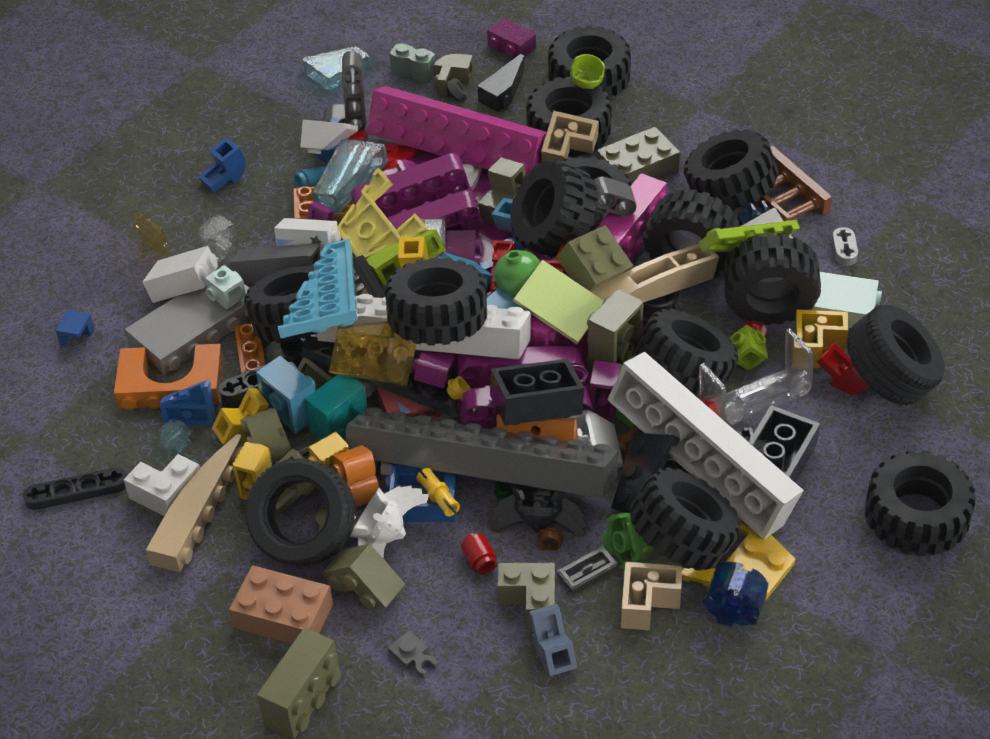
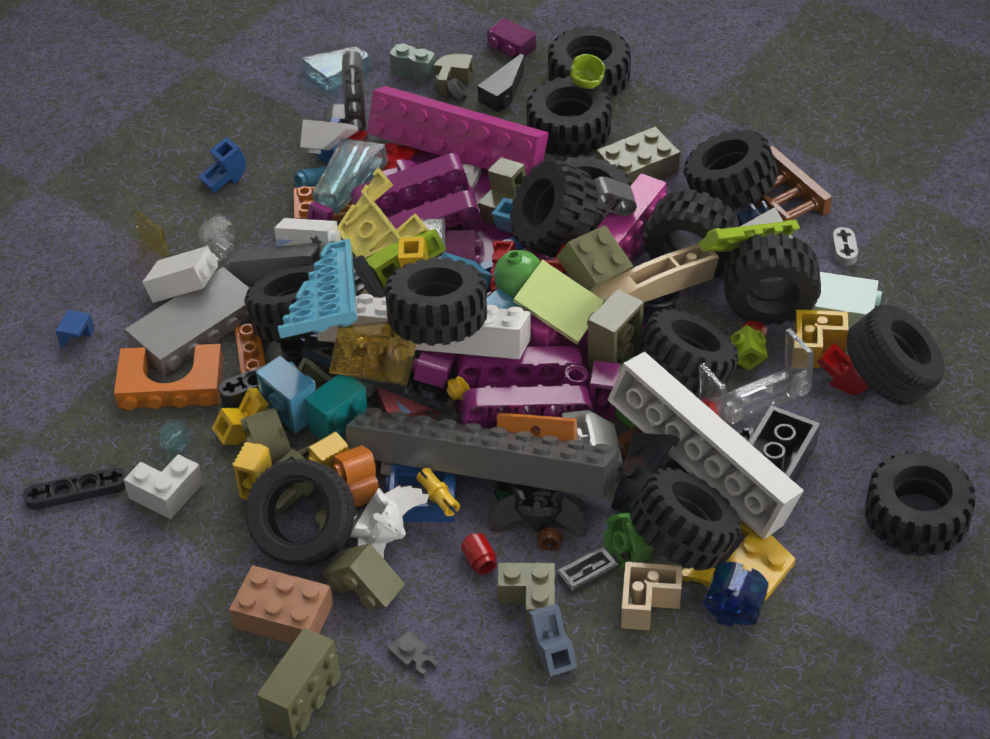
tan slope [146,434,244,572] -> none
blue wing [160,380,215,426] -> none
light aqua brick [205,265,246,309] -> none
black brick [490,358,584,426] -> none
tan brick [541,111,599,162] -> none

